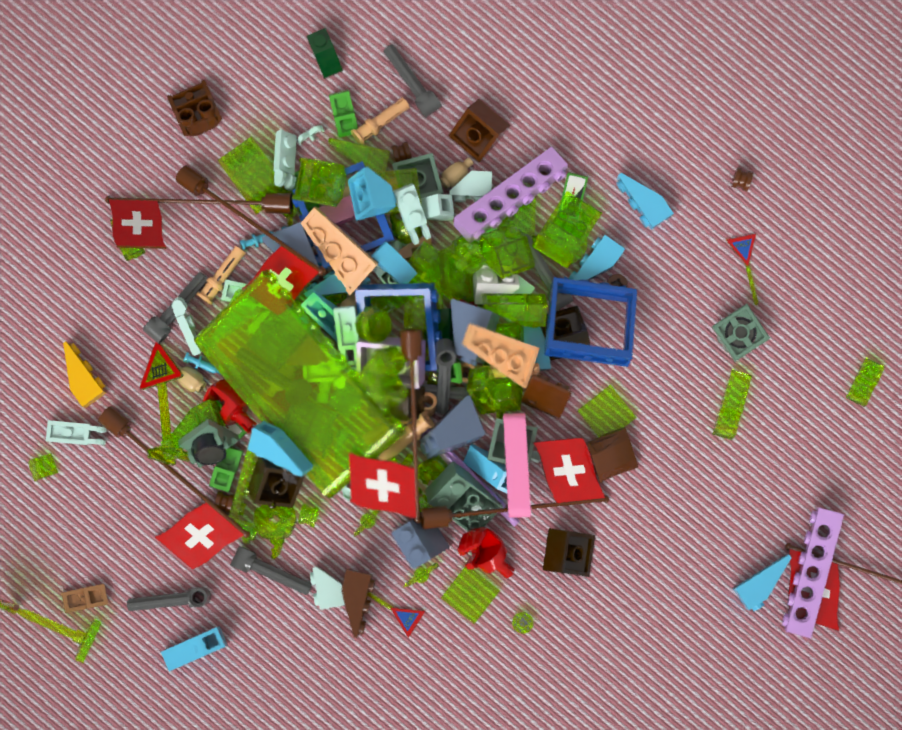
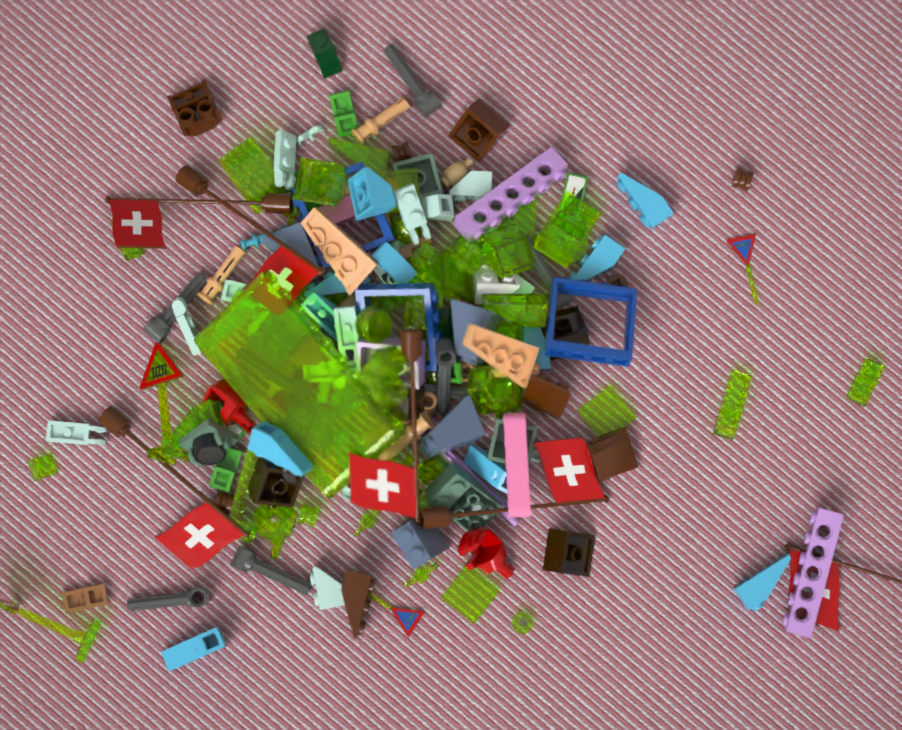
yellow slope [63,341,106,408] -> none
tan plant [170,363,207,393] -> none
medium azure piece [183,352,230,379] -> none
sand green piece [711,304,770,362] -> none

